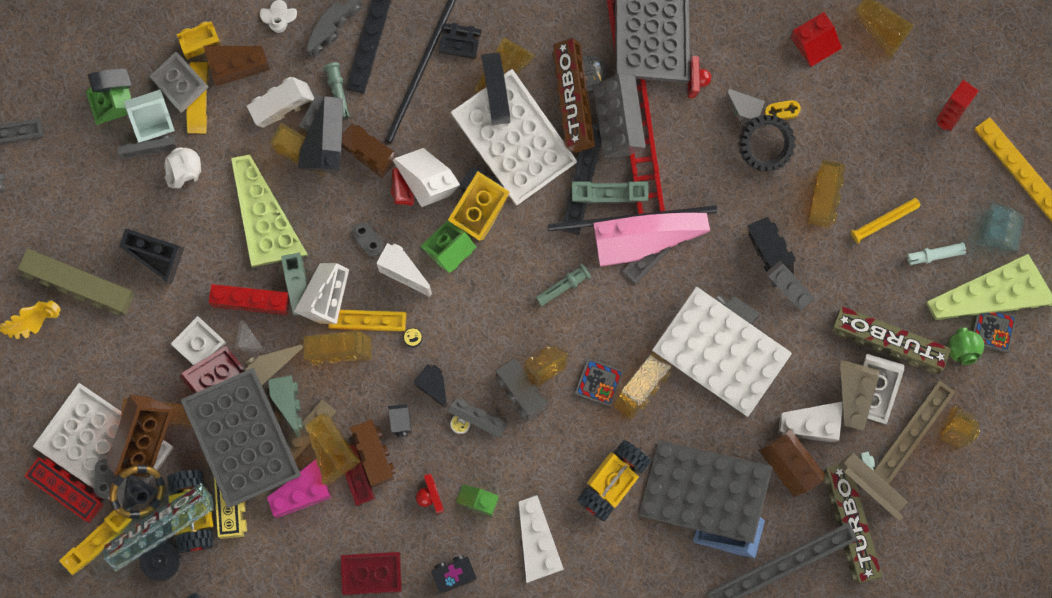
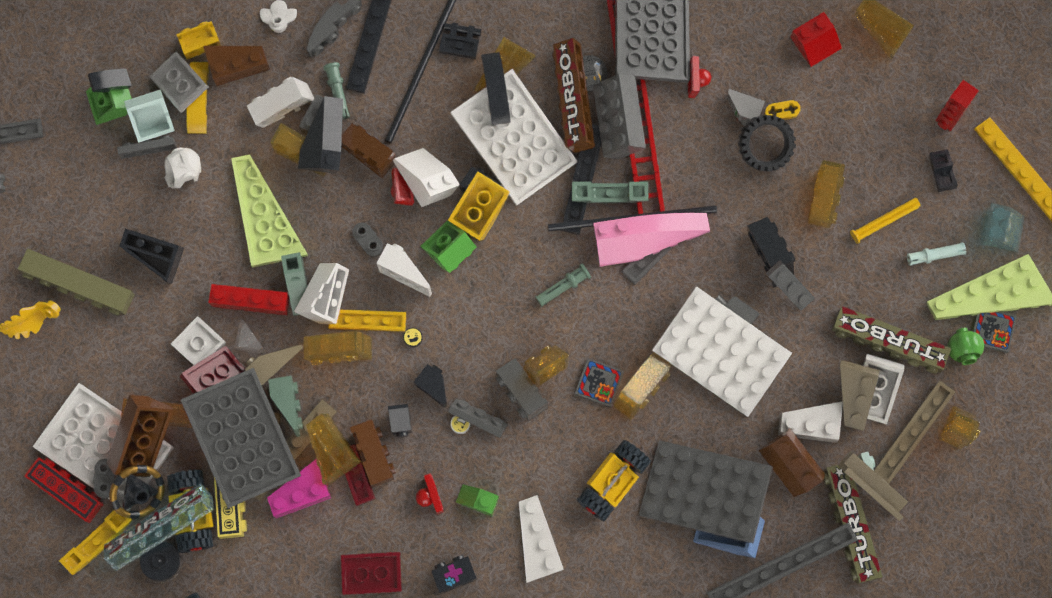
none -> black slope [929,149,958,192]

